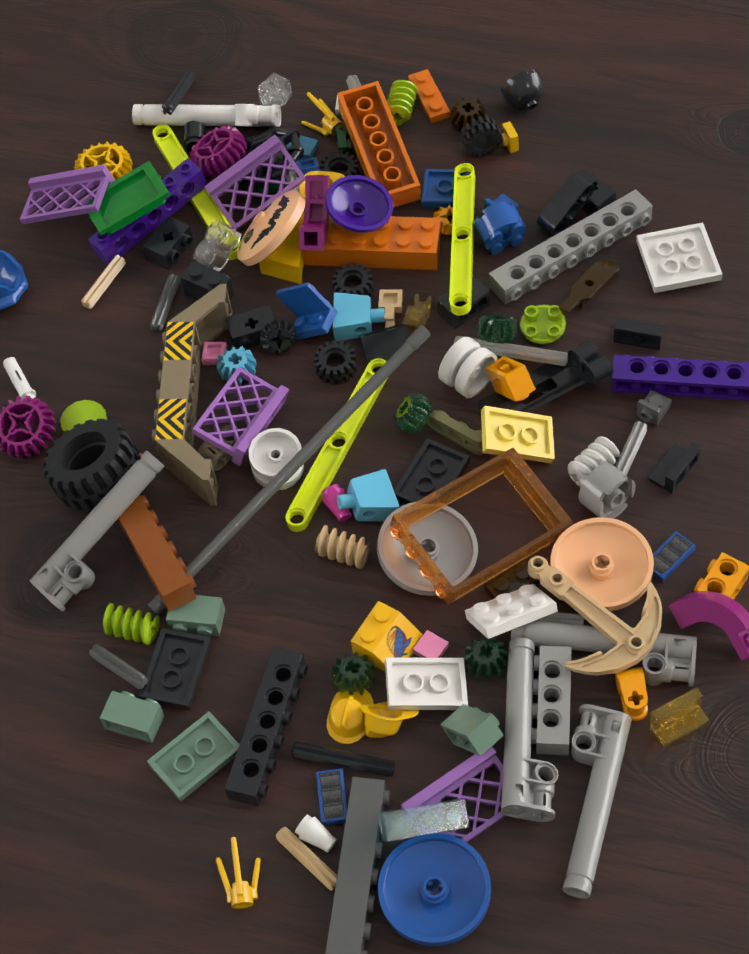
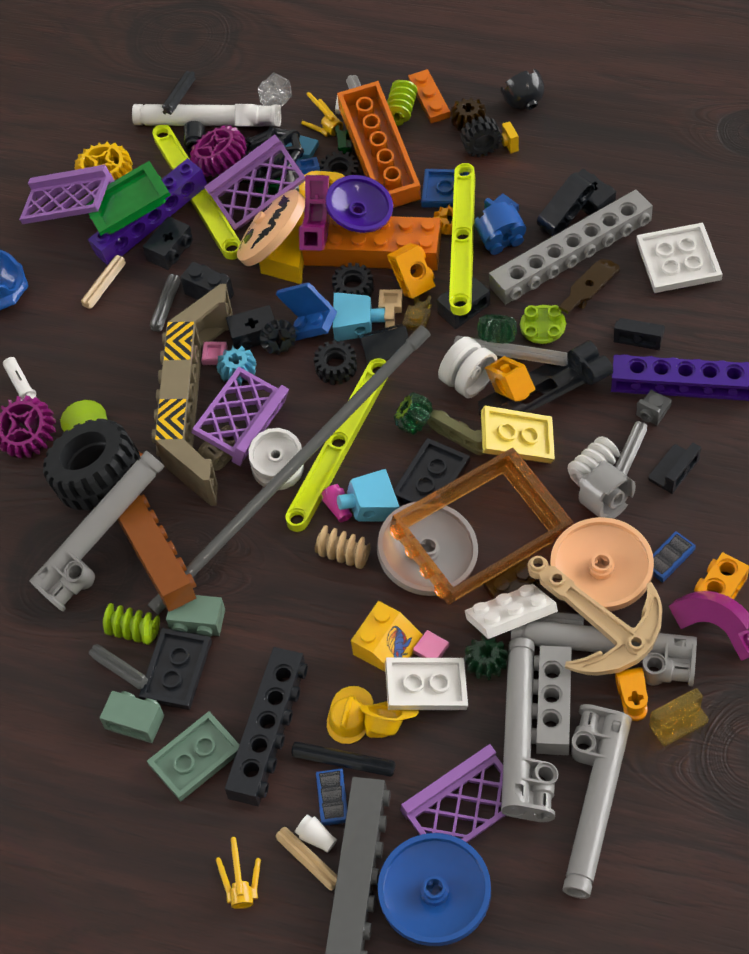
clear brick [193,220,241,272] -> none
clear green gear [331,651,376,696] -> none
clear light blue brick [378,799,469,841] -> none
sand green brick [440,704,503,756] -> none
none -> light orange brick [387,243,435,299]

